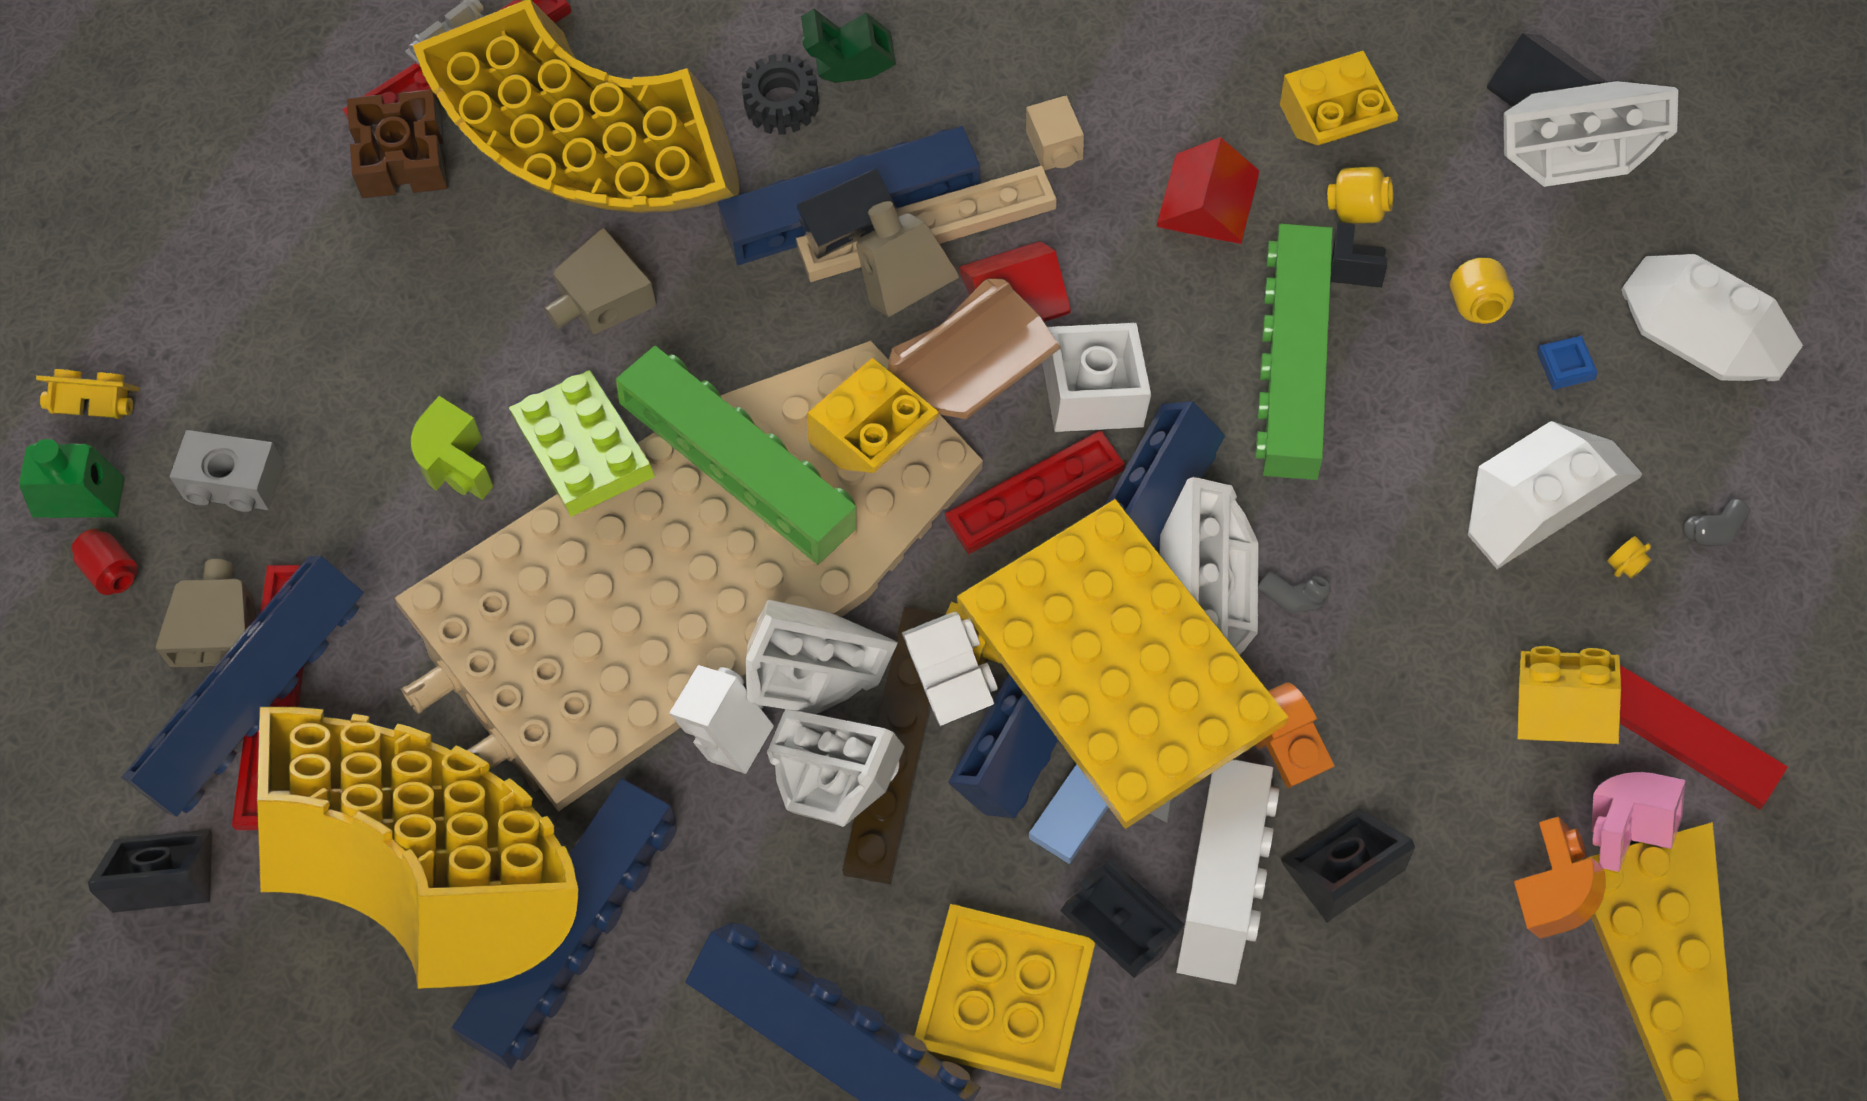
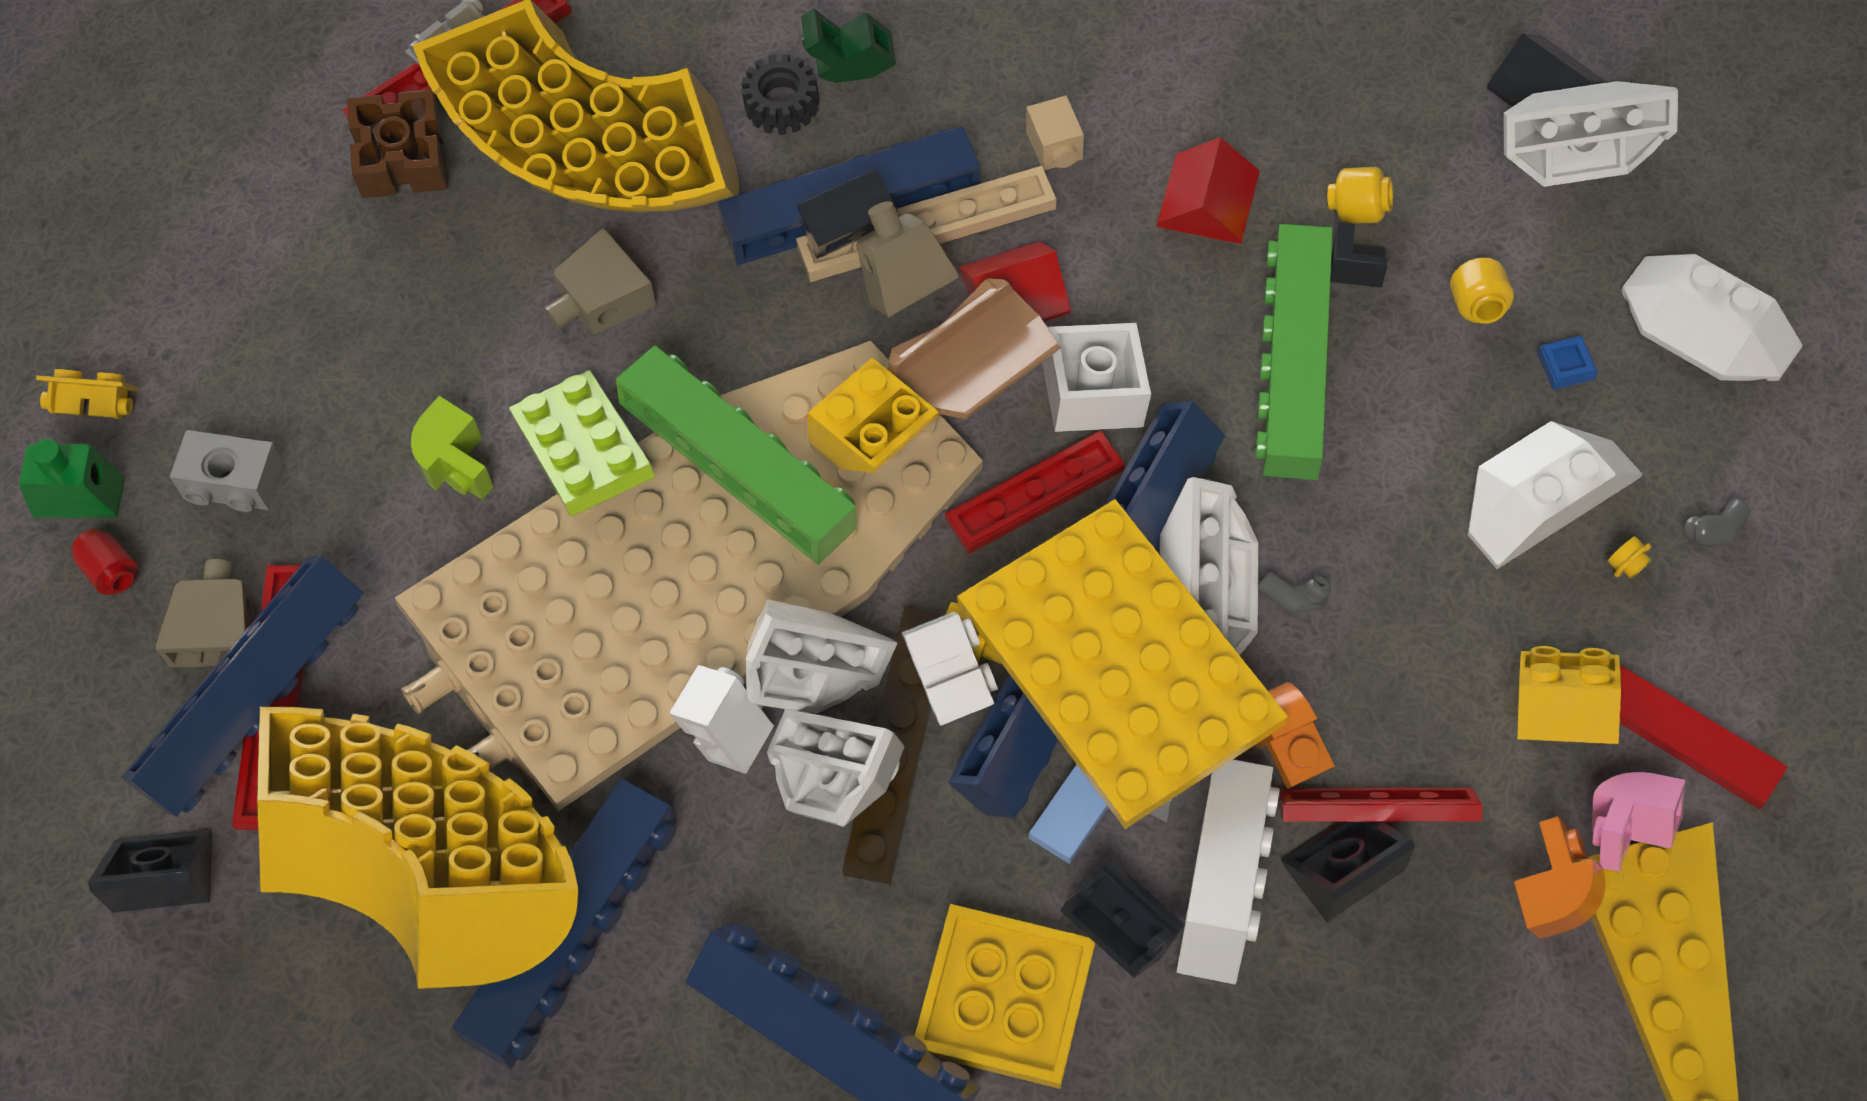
yellow slope [1280,50,1398,146] -> none
none -> red tile [1278,788,1483,822]

